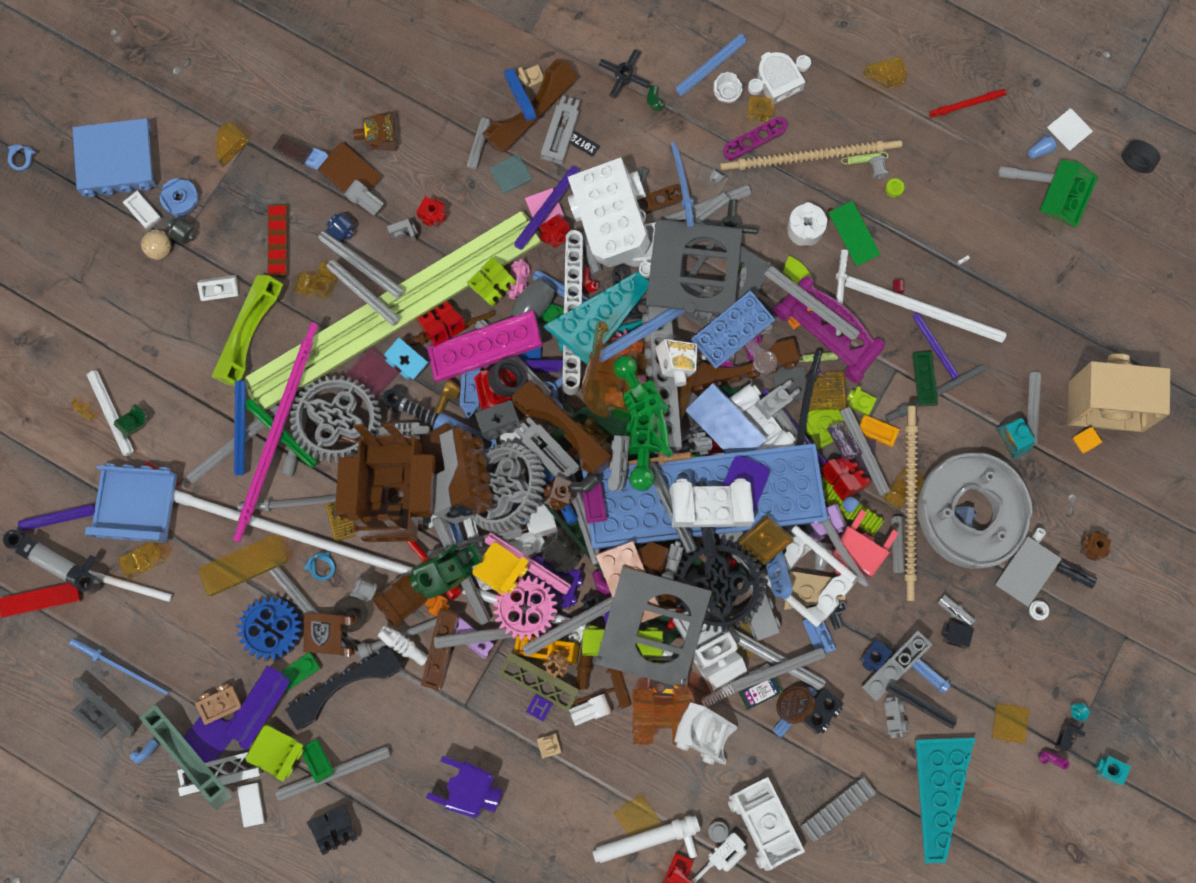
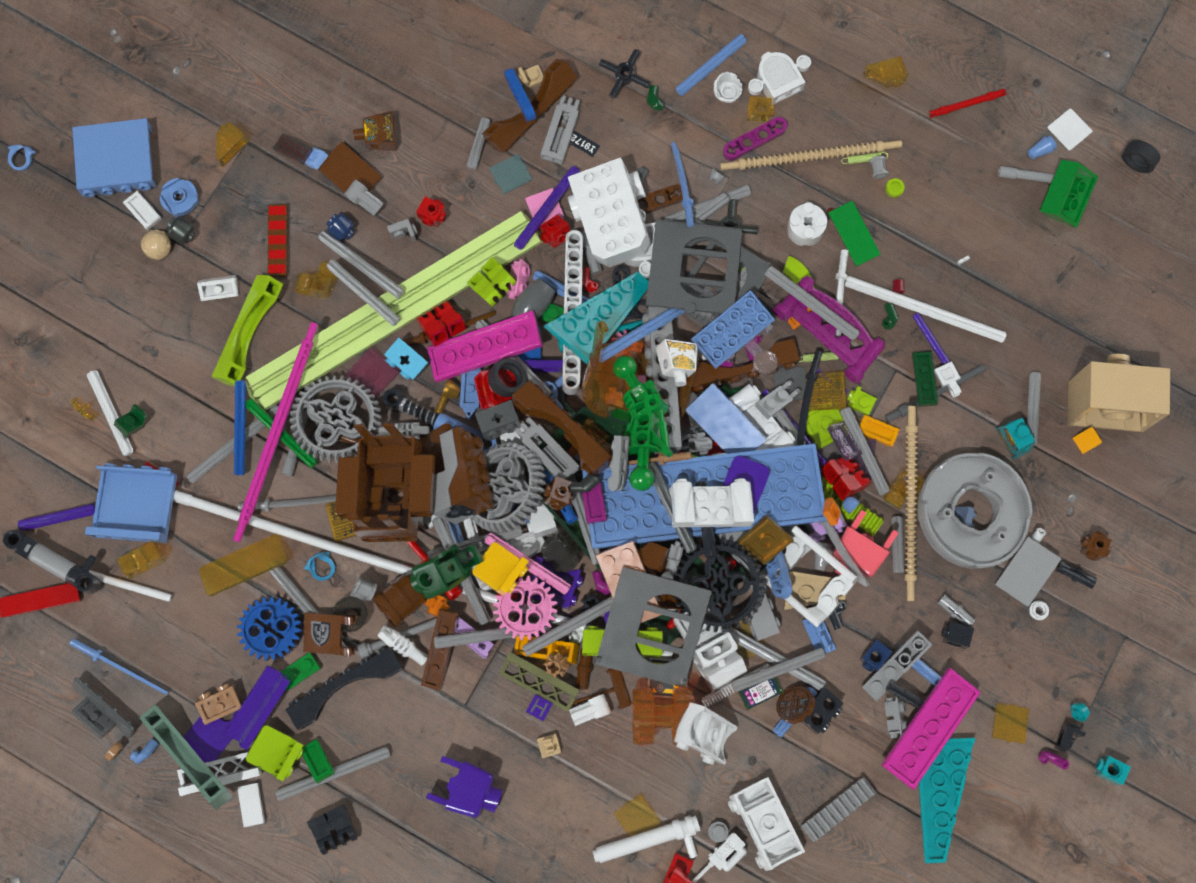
none -> medium nougat tile [104,741,124,761]
none -> orange tile [822,497,841,526]
none -> dark pink tile [881,668,981,790]
none -> dark green arm [882,303,899,330]
none -> white plate [934,362,961,398]

